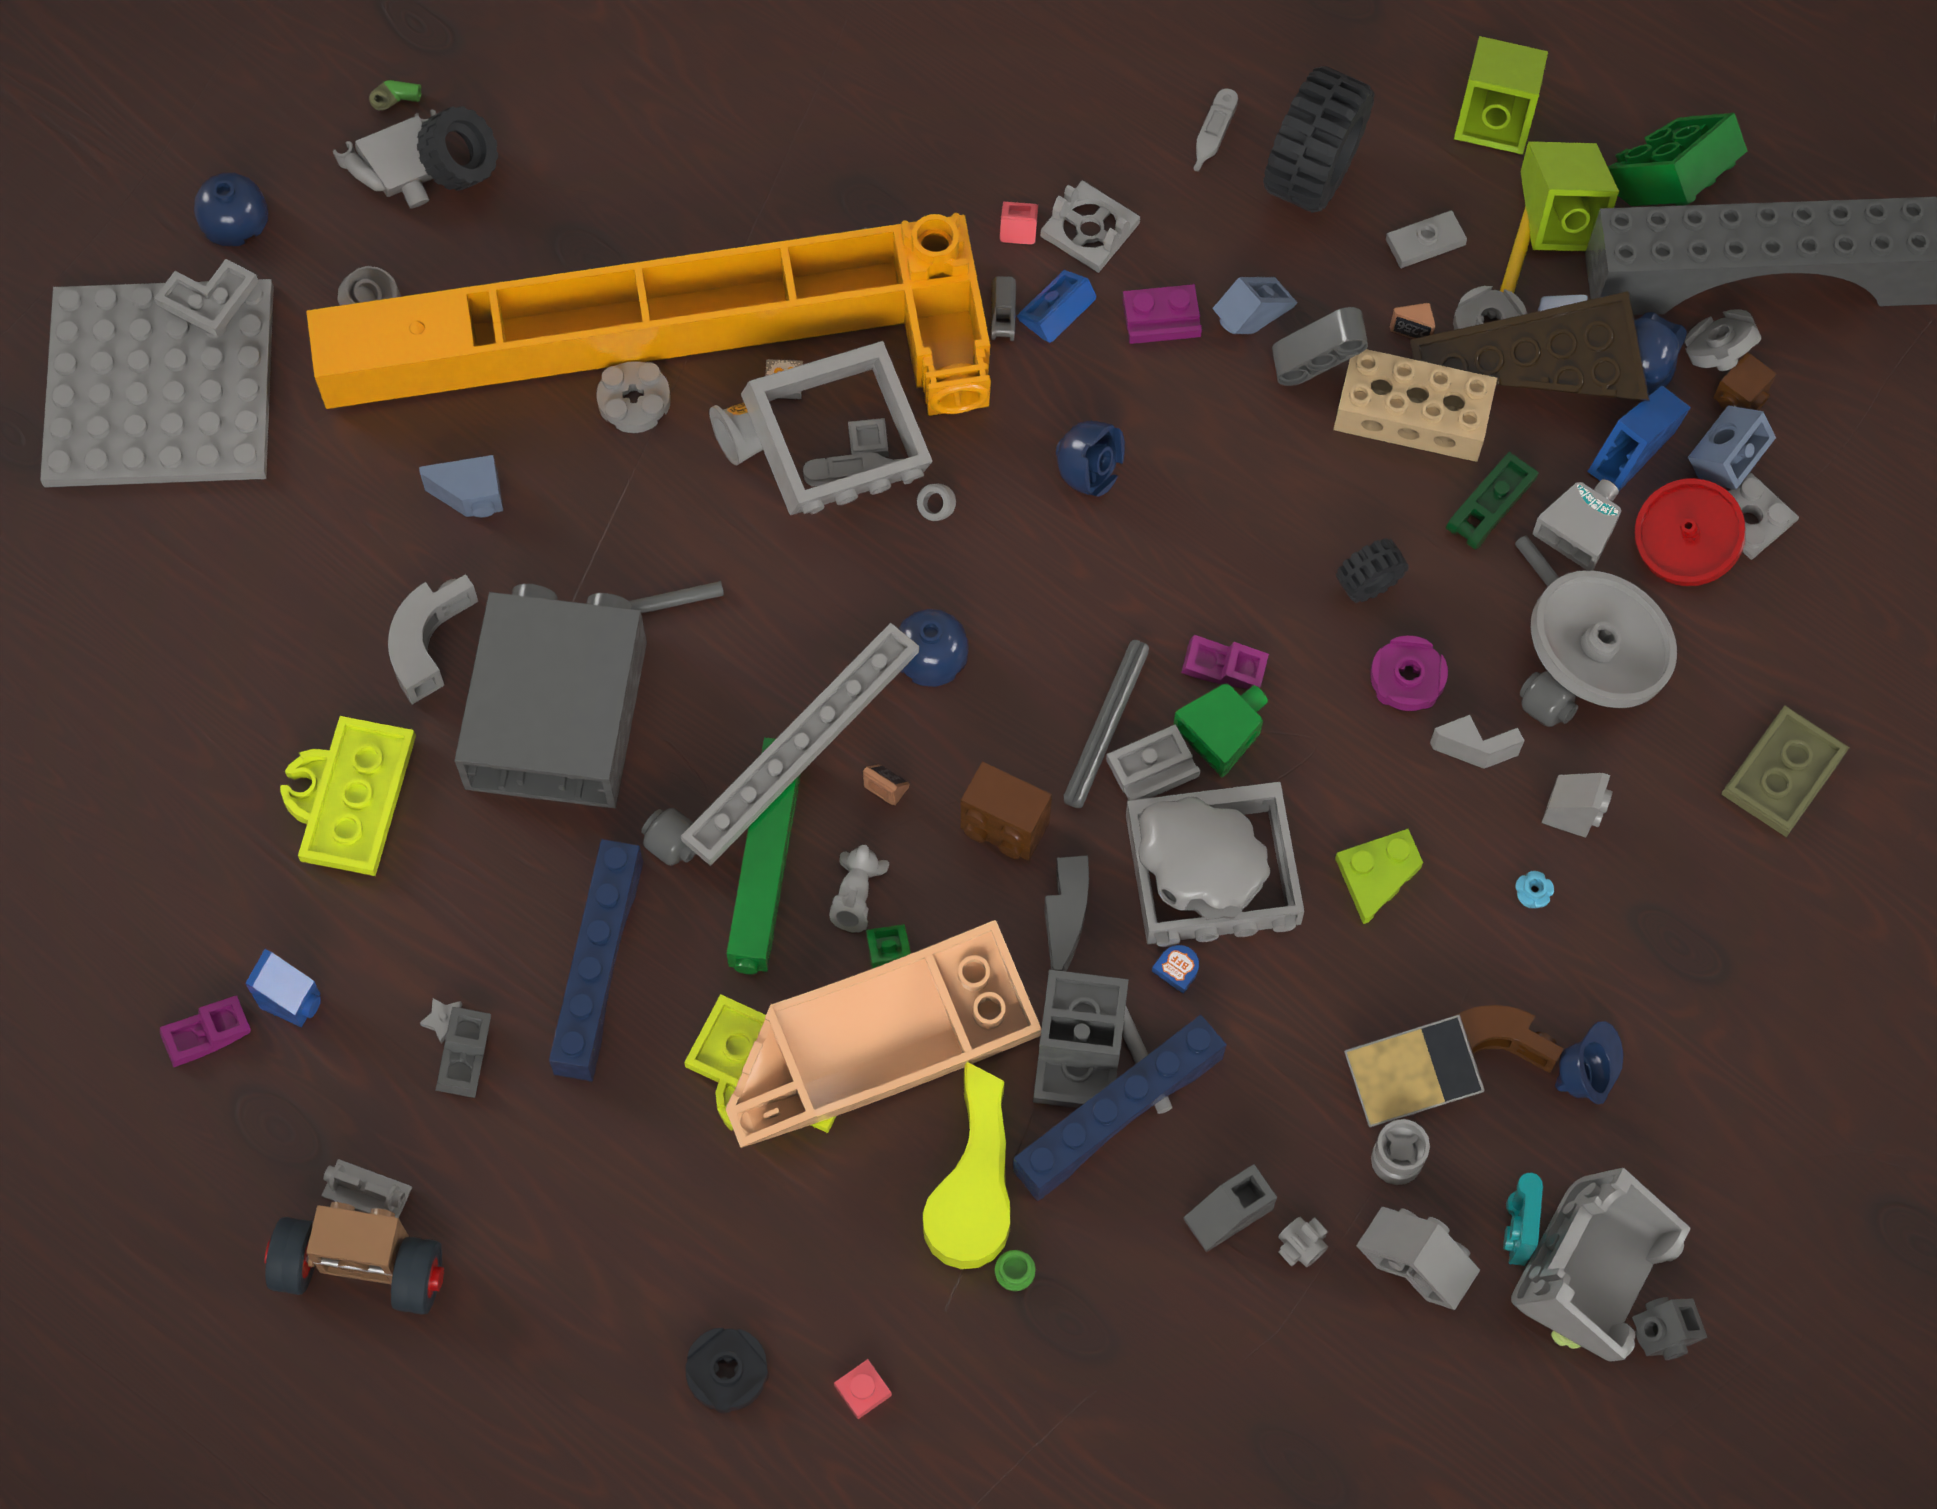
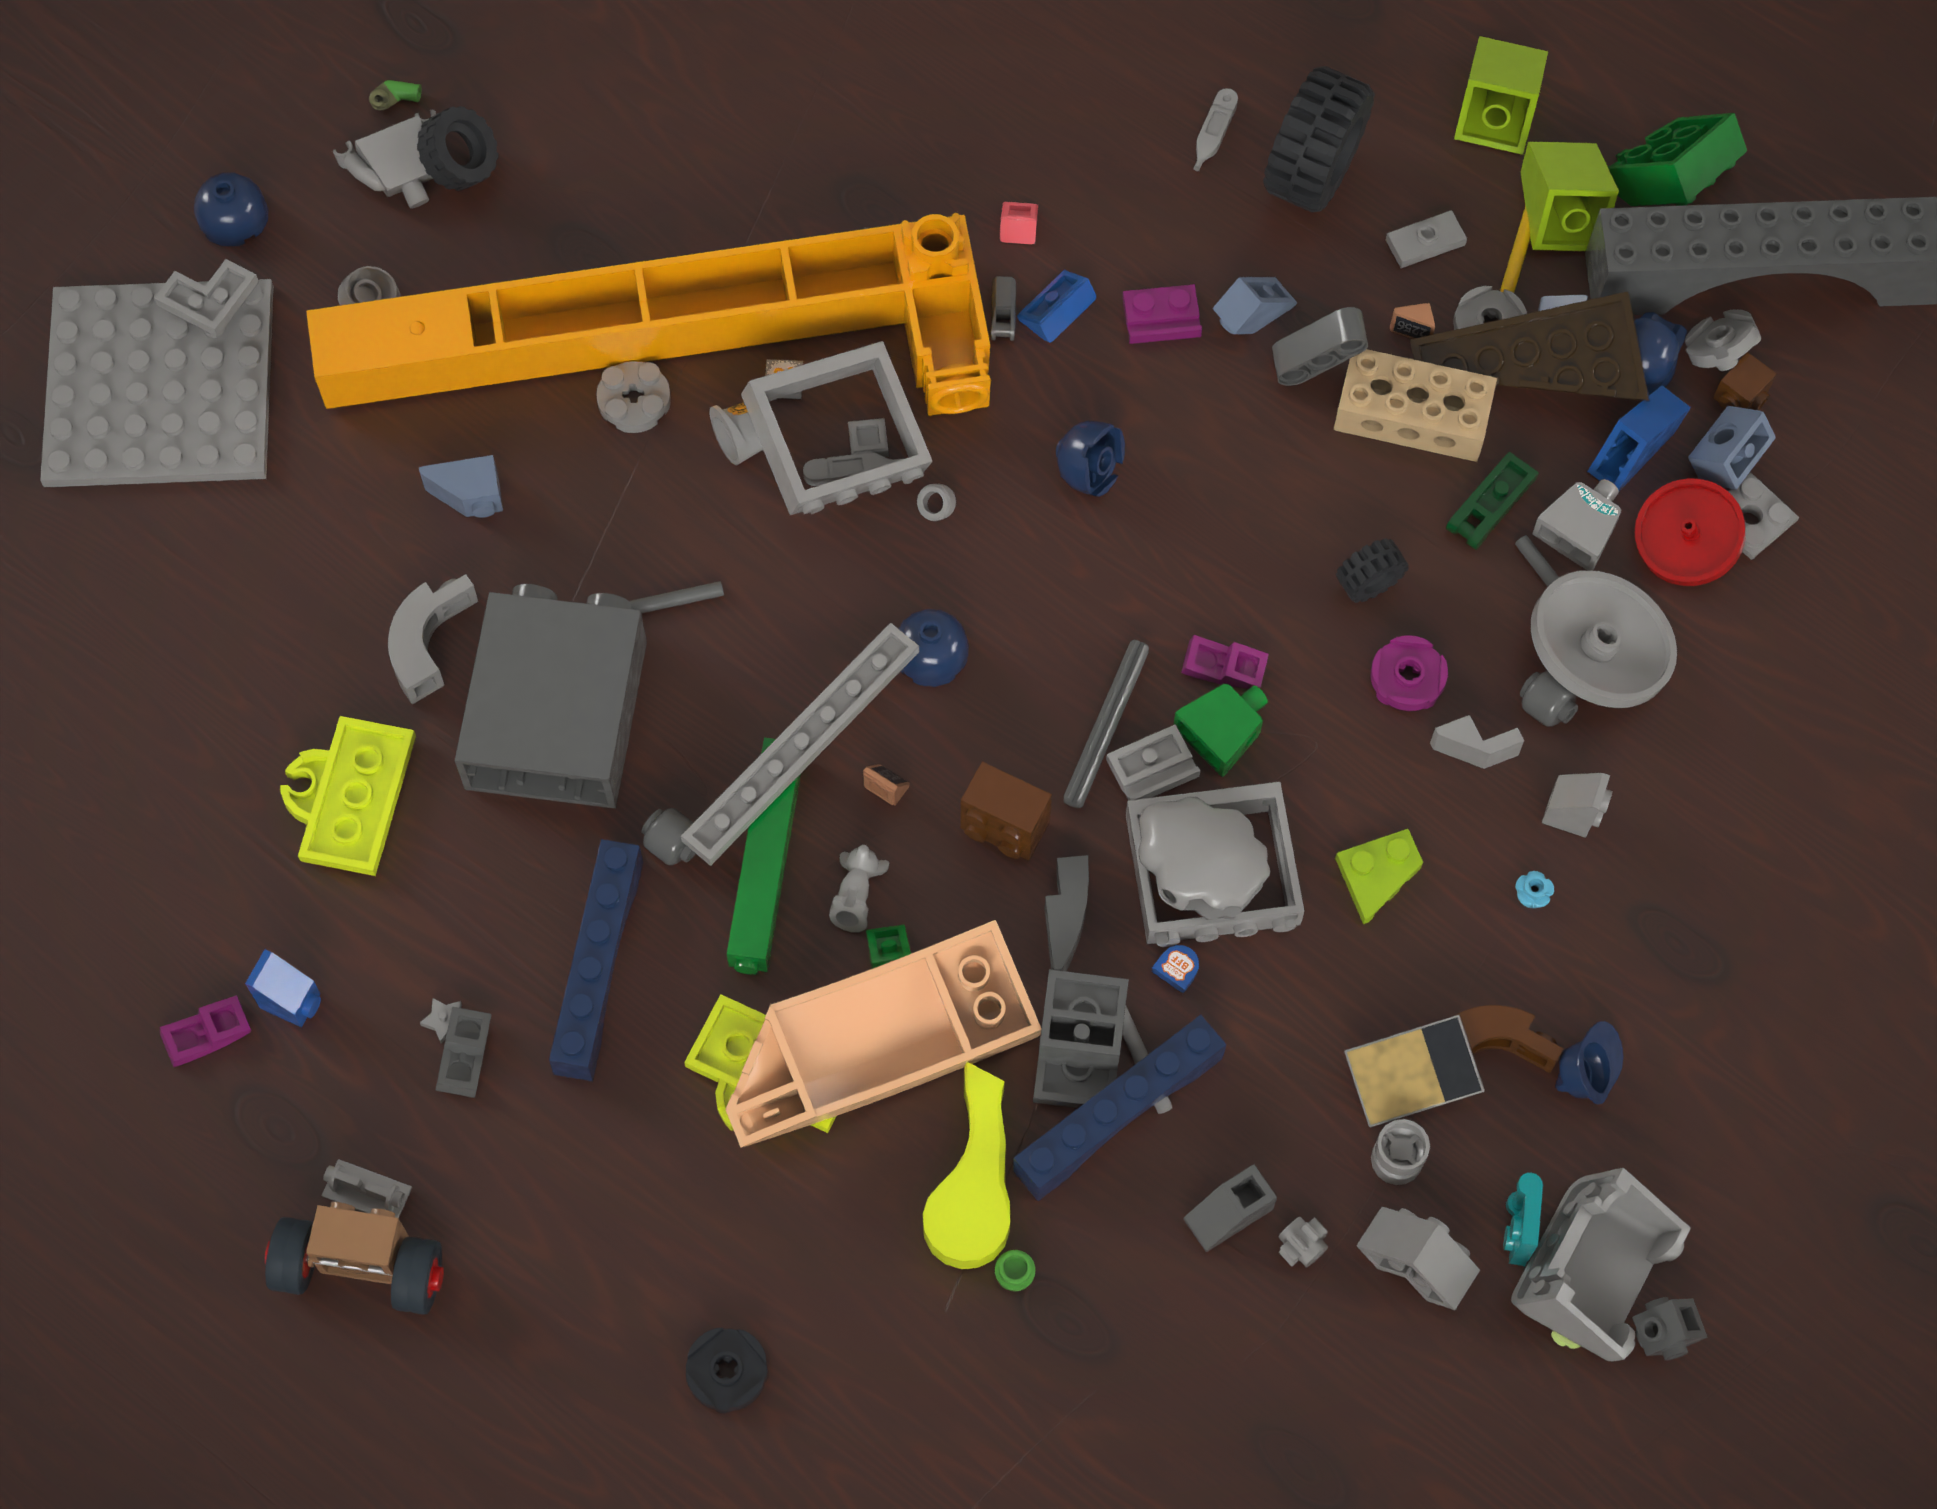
coral plate [834,1359,892,1419] -> none
light grey piece [1040,180,1140,273] -> none
olive tile [1721,705,1850,837] -> none

